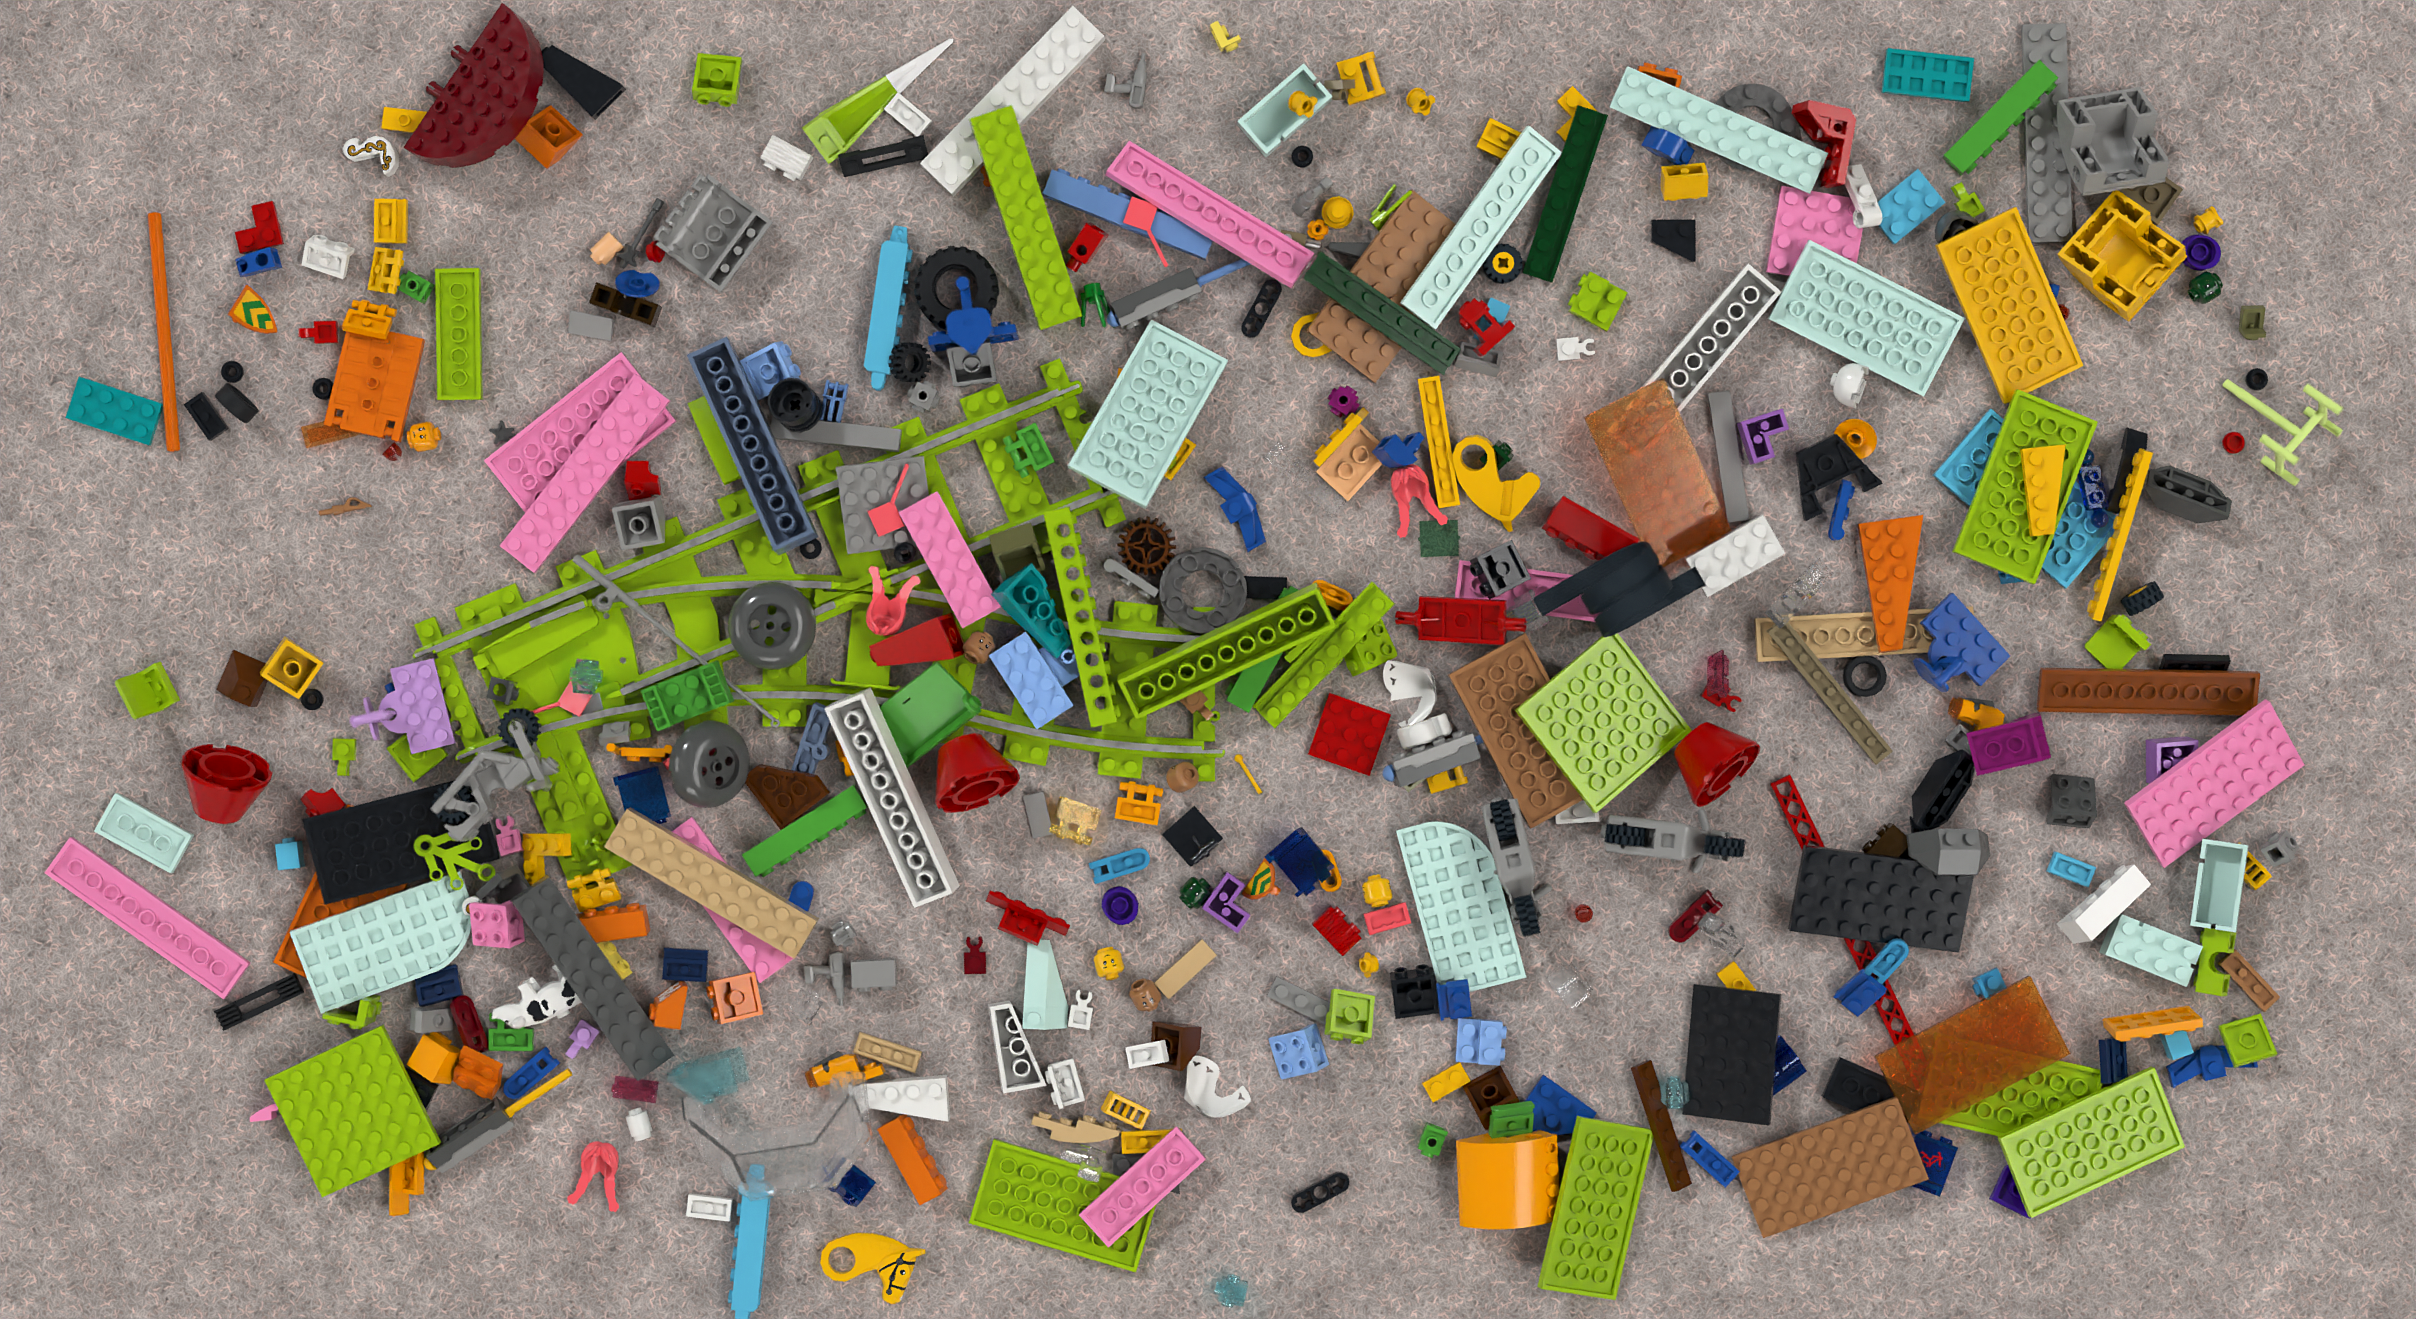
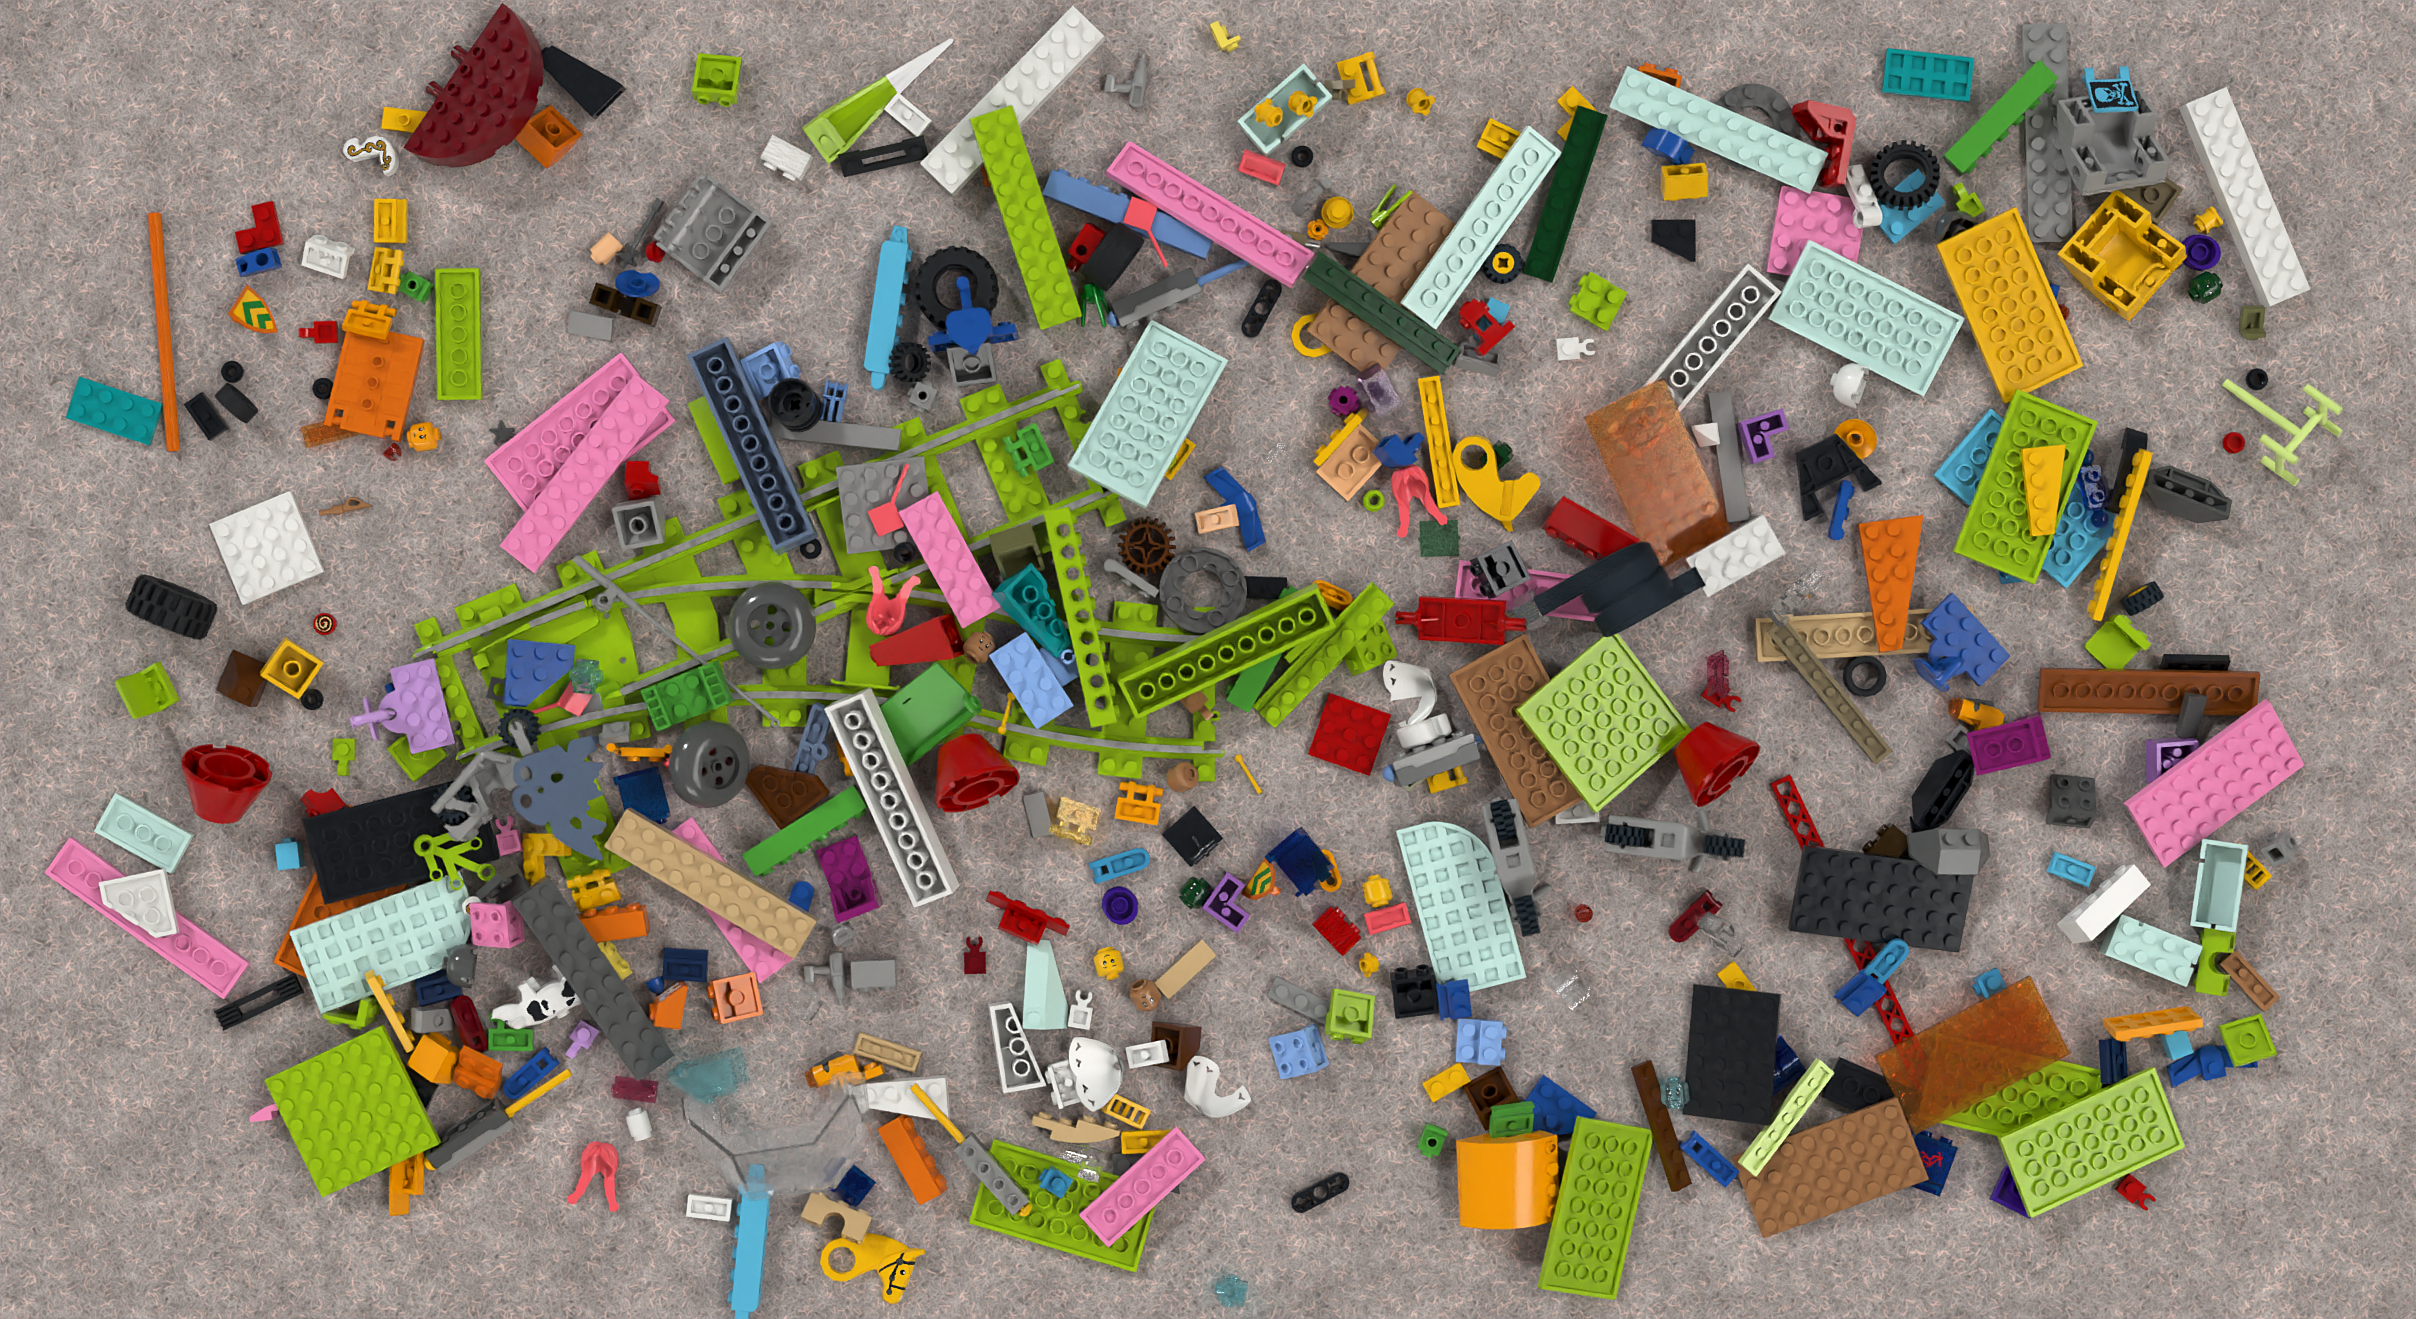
none -> white plate [99,868,180,938]
none -> black tyre [125,574,218,640]
none -> white plate [209,491,325,605]
none -> tile [313,613,337,635]
none -> yellow plate [365,969,416,1053]
none -> dark grey cylinder [442,944,478,988]
none -> blue plate [503,639,575,707]
none -> sand blue piece [513,736,607,860]
none -> blue hinge [645,976,665,993]
none -> tan arch [801,1192,872,1245]
none -> magenta bracket [816,835,883,923]
none -> light grey piece [909,1083,1032,1216]
none -> yellow hinge [998,692,1016,734]
none -> dark azure bracket [1038,1165,1074,1199]
none -> white piece [1069,1037,1123,1112]
none -> black tyre [1081,222,1144,292]
none -> light nougat plate [1195,504,1240,534]
none -> coral plate [1238,149,1286,186]
none -> yellow brick [1254,98,1283,127]
none -> clear purple brick [1355,362,1402,417]
none -> lime plate [1363,490,1385,512]
none -> white slope [1692,422,1720,447]
none -> yellowish green plate [1738,1058,1834,1176]
none -> black tyre [1870,140,1940,211]
none -> flag [2082,66,2139,113]
none -> red plate [2115,1173,2156,1211]
none -> dark grey slope [2175,692,2207,738]
none -> white brick [2179,87,2310,308]

